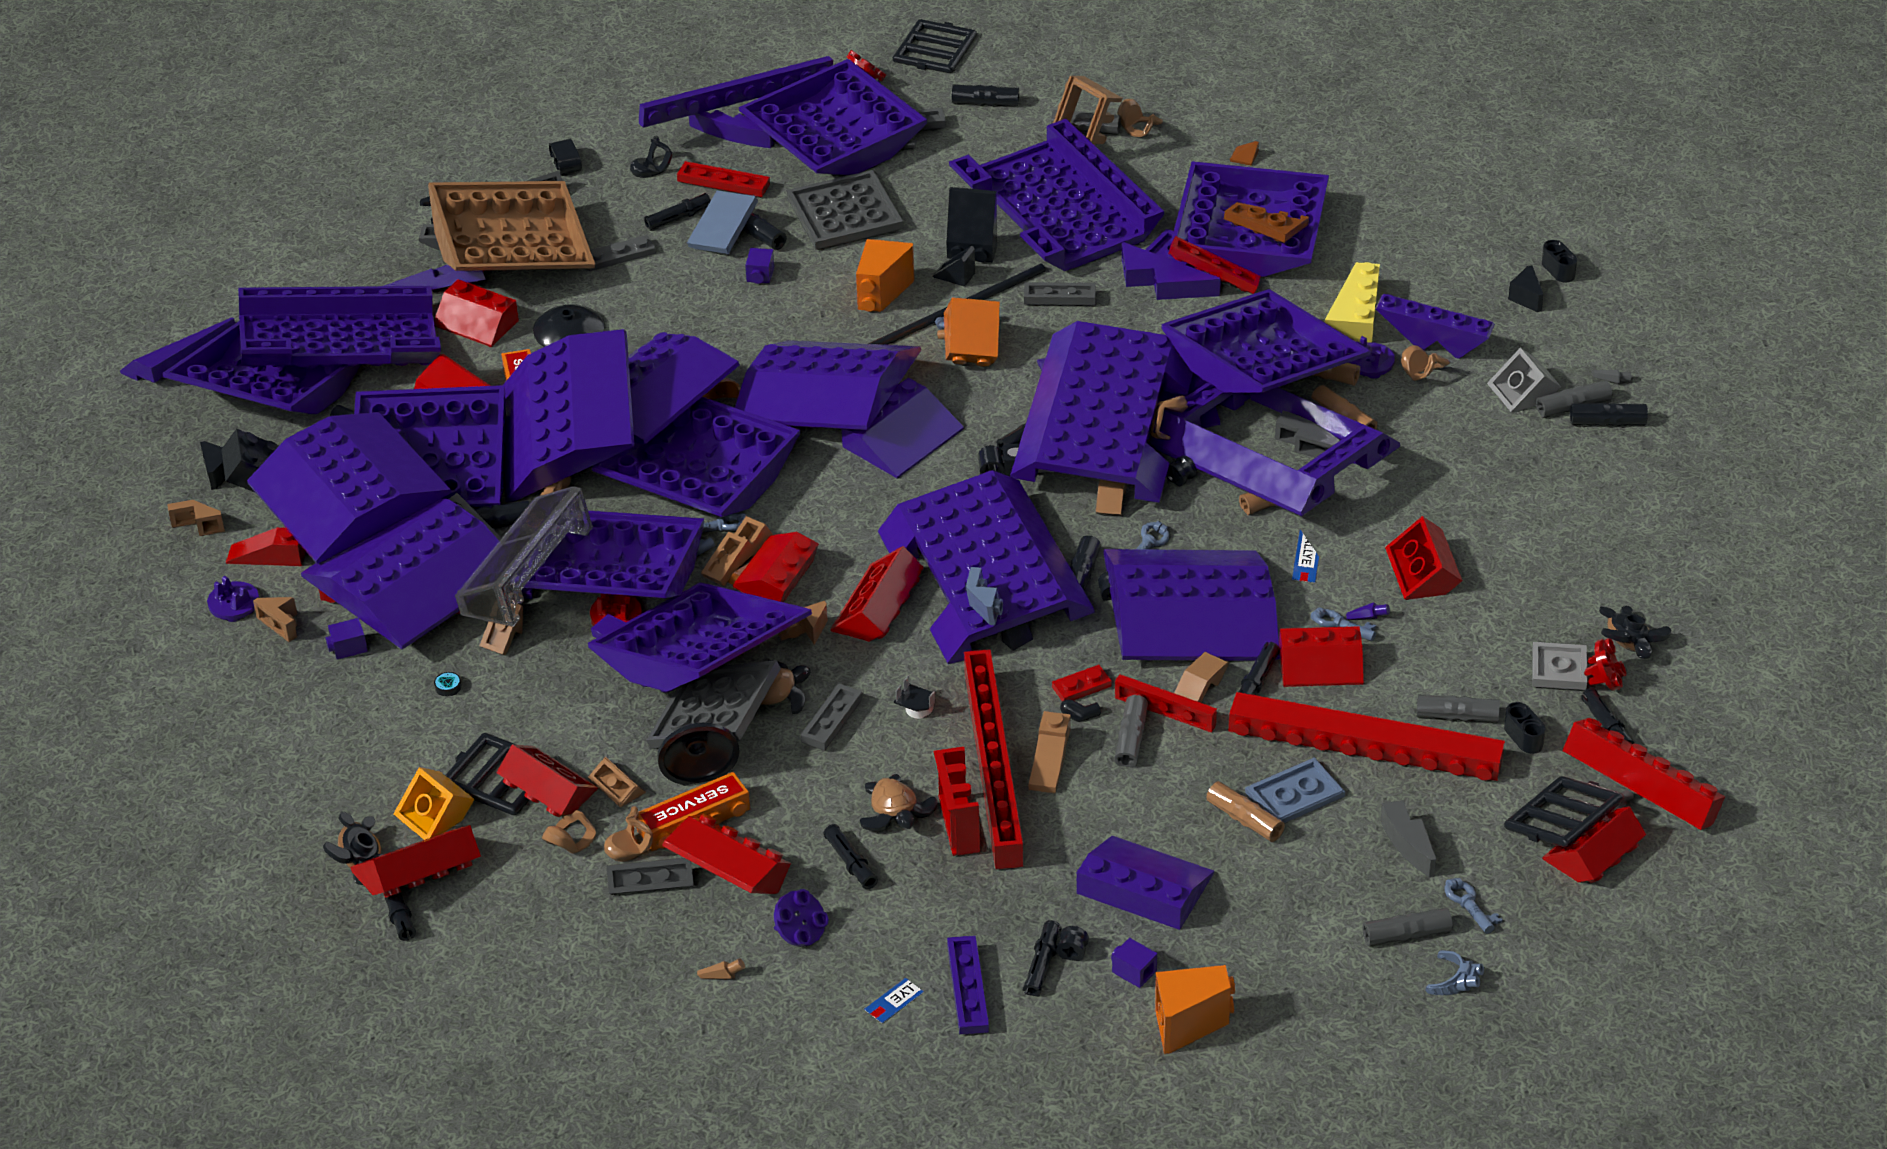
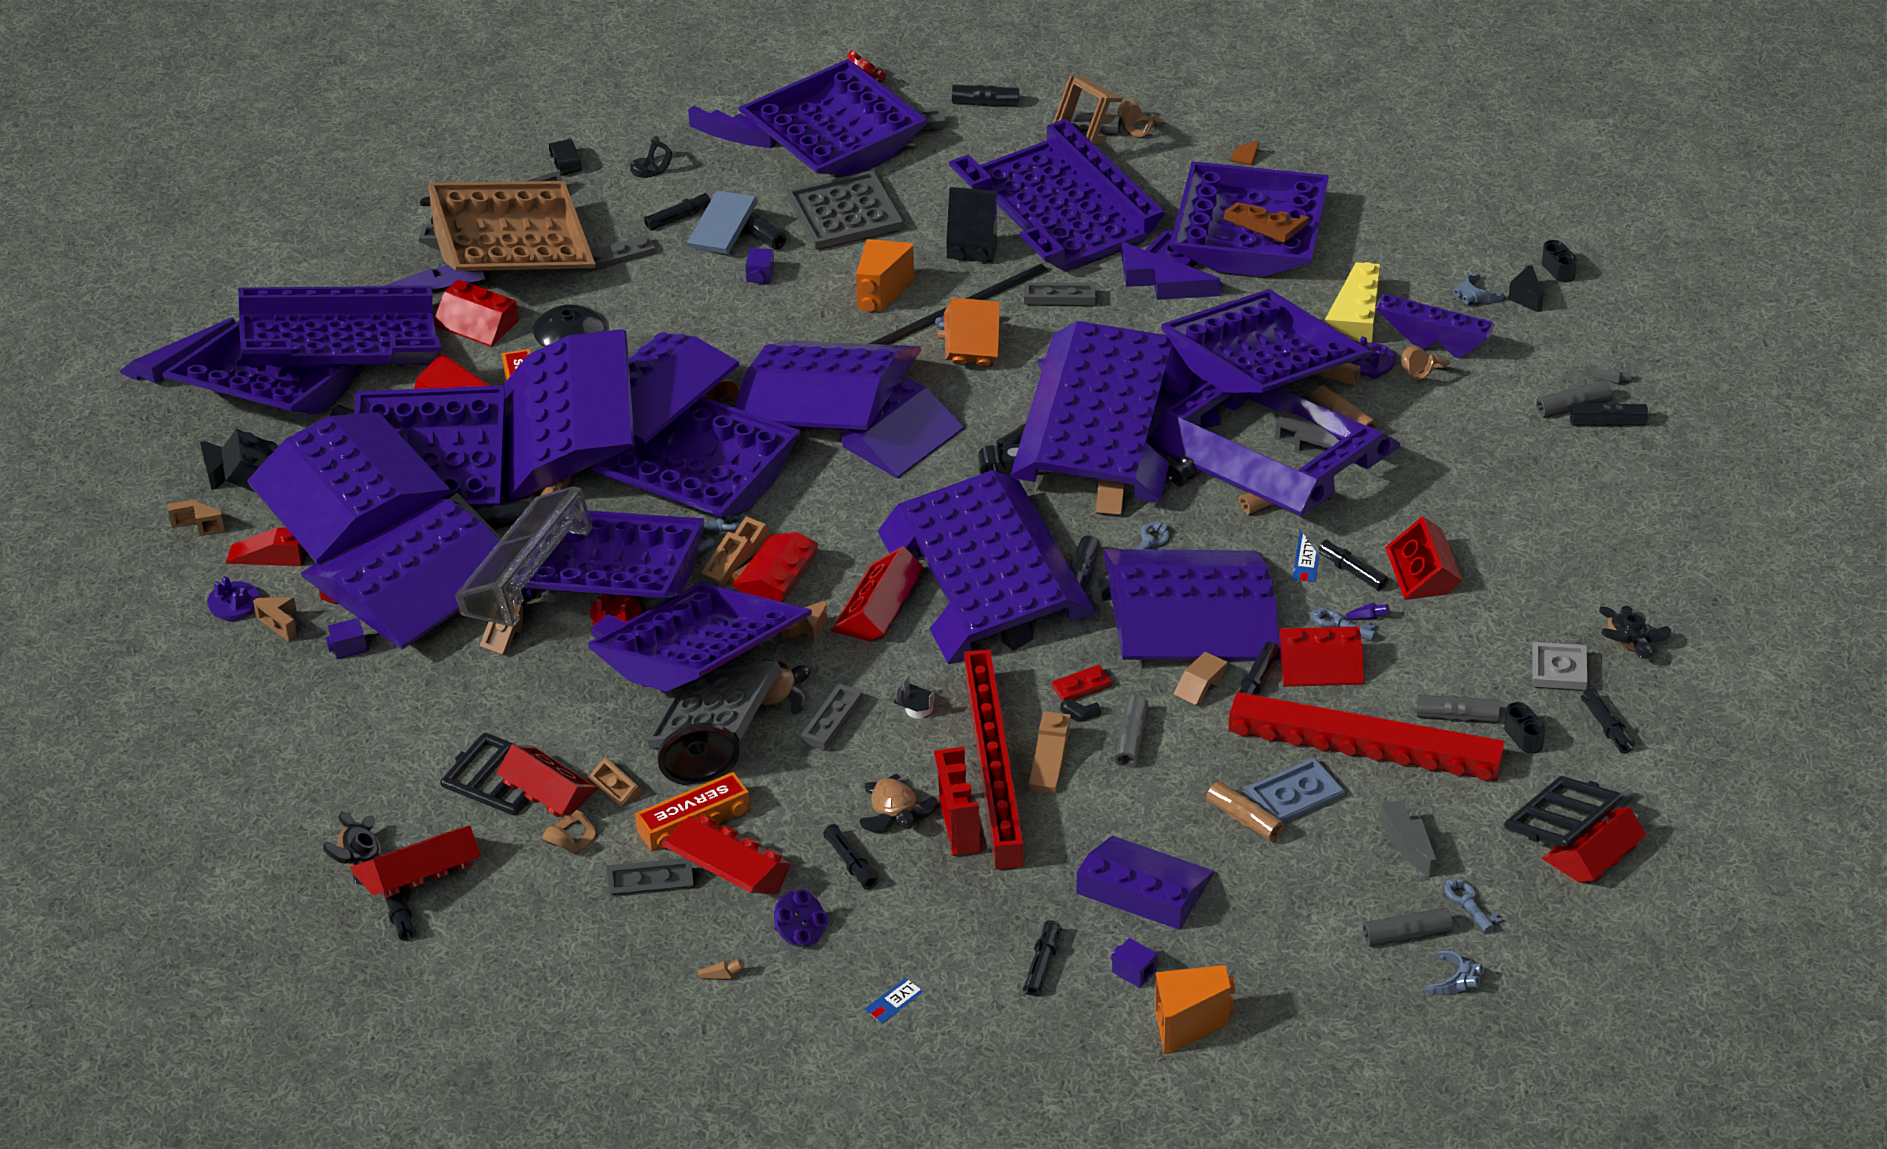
light orange slope [393,767,474,840] -> none
tile [434,672,462,696] -> none
medium nougat piece [604,806,653,862] -> none
dark purple plate [639,56,833,128] -> none
red plate [677,161,770,197] -> none
black bar [892,19,977,73] -> none
black slope [932,246,975,287] -> none
dark purple plate [947,936,989,1035] -> none
sand blue slope [966,567,1003,625] -> none
black wheel [1057,926,1089,961] -> none
red plate [1115,674,1217,733] -> none
medium nougat piece [1149,395,1188,440] -> none
red plate [1168,236,1260,294] -> none
light grey slope [1487,348,1561,413] -> none
red brick [1562,718,1725,830] -> none
red plate [1584,638,1626,692] -> none
none -> black pin [1318,539,1388,592]
none -> sand blue helmet [1453,273,1505,304]

